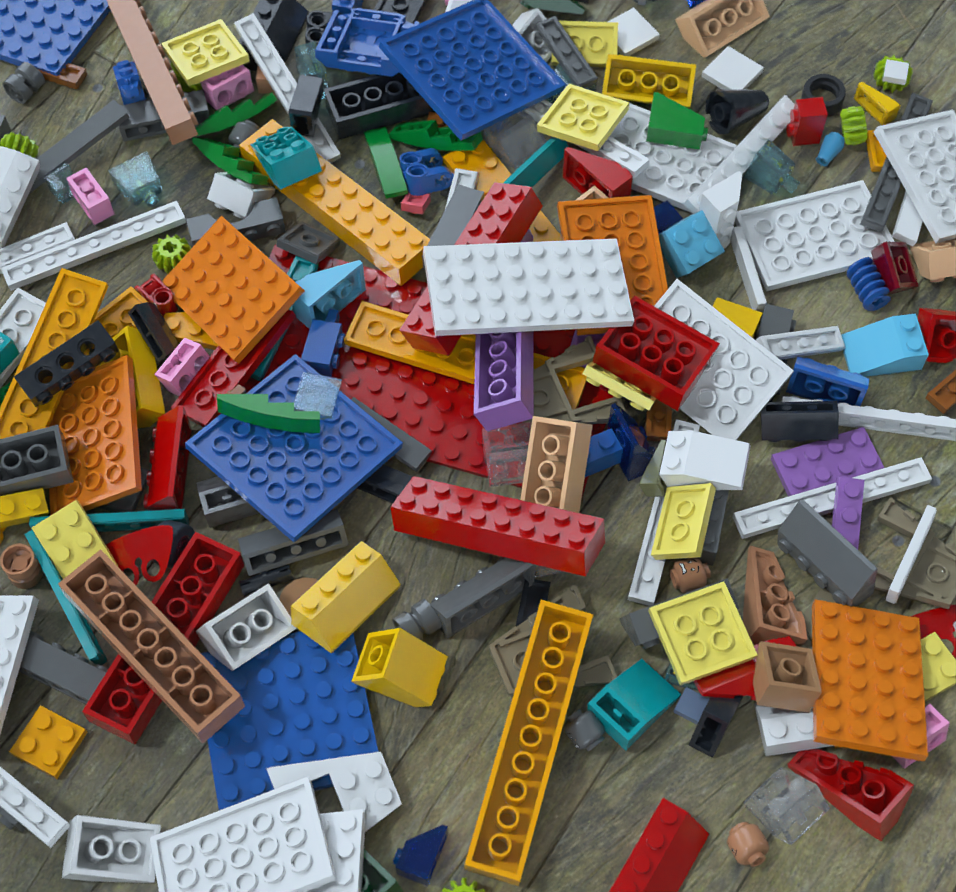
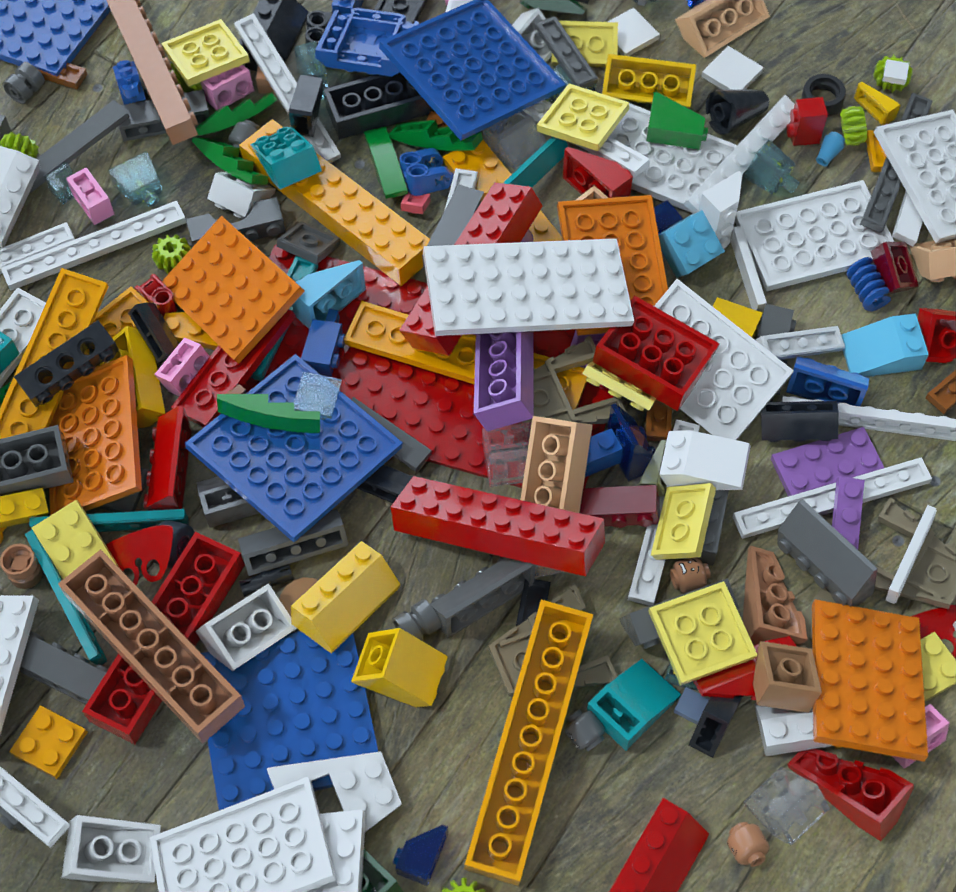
none -> brick [579,485,660,528]

